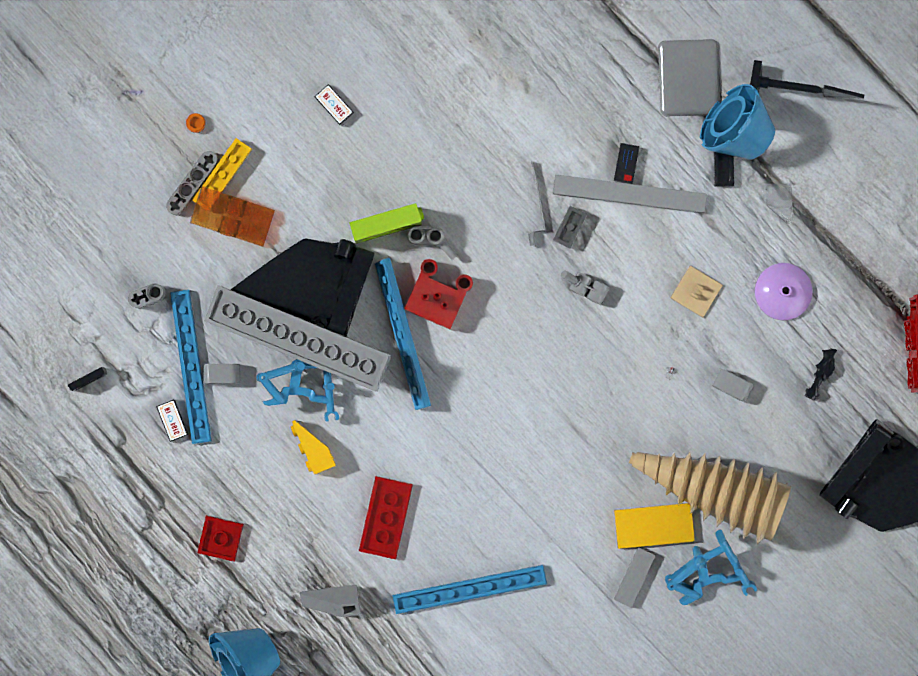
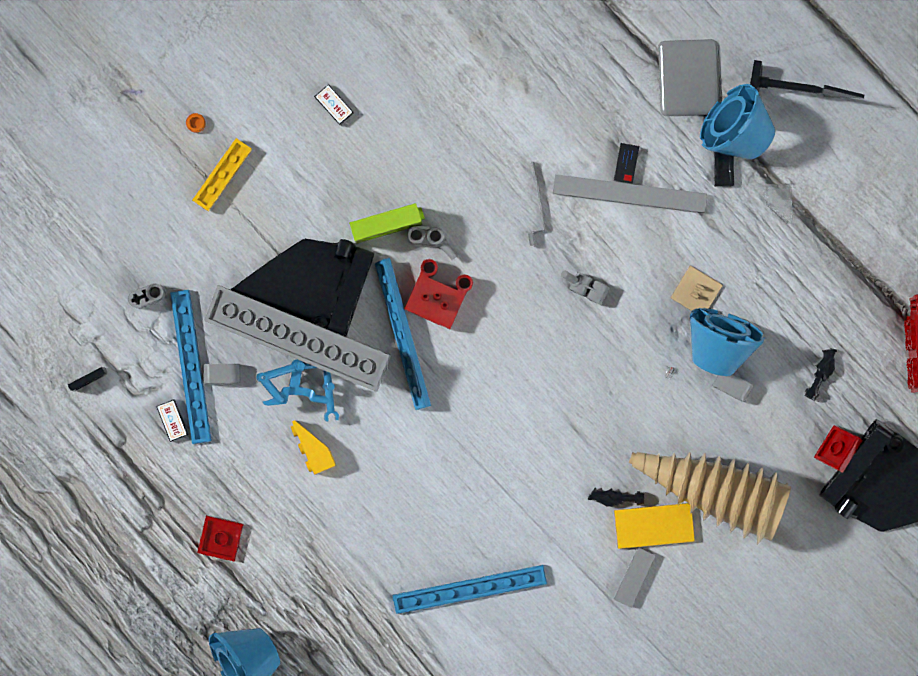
light grey beam [166,151,218,215] -> none
clear orange plate [190,186,275,247] -> none
light grey slope [300,585,361,617] -> none
red tile [359,476,413,560] -> none
dark grey plate [553,206,587,249] -> none
dark azure piece [665,530,757,605] -> none
lavender dish [755,263,812,320] -> none
none -> black piece [587,487,644,507]
none -> dark azure cone [690,308,765,376]
none -> red tile [814,425,863,473]

